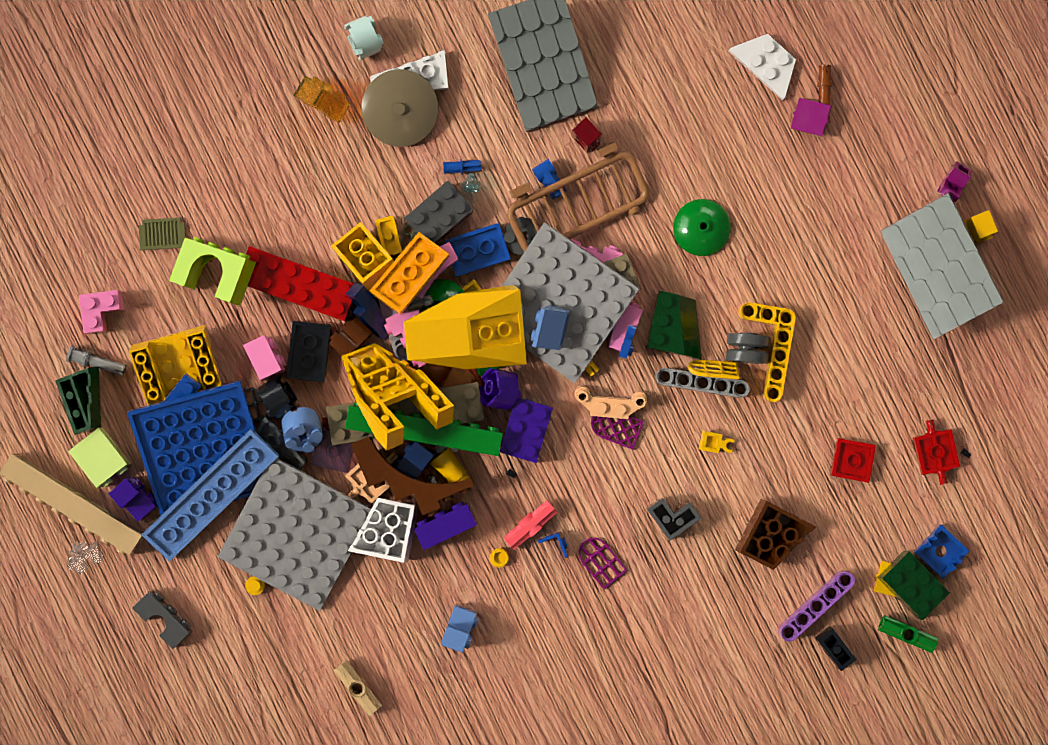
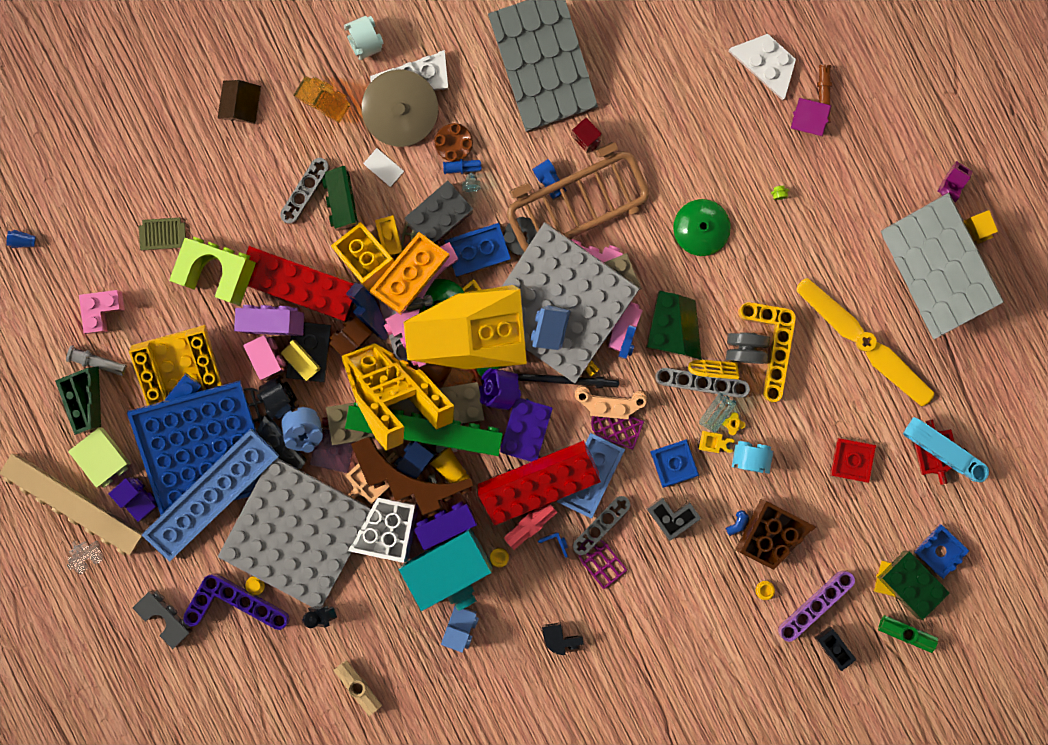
none -> blue cone [6,229,36,248]
none -> dark purple beam [183,574,290,630]
none -> dark brown slope [218,80,261,124]
none -> medium lavender brick [234,305,304,336]
none -> light grey beam [280,158,329,224]
none -> light yellow panel [281,340,321,381]
none -> black hips [302,606,337,628]
none -> dark green slope [322,166,358,231]
none -> white sticker [363,148,404,187]
none -> teal brick [398,528,493,612]
none -> dark orange dish [434,123,473,162]
none -> red brick [478,440,601,526]
none -> black bar [517,373,619,388]
none -> black brick [542,622,584,655]
none -> medium blue plate [557,433,625,519]
none -> dark grey beam [573,496,630,555]
none -> blue plate [650,439,699,488]
none -> clear light blue tile [699,392,736,433]
none -> yellow plate [722,412,745,435]
none -> blue arm [725,510,749,536]
none -> medium azure brick [732,441,774,474]
none -> yellow plate [755,581,775,600]
none -> lime plate [771,186,790,200]
none -> yellow piece [797,278,935,407]
none -> medium azure piece [903,417,989,482]

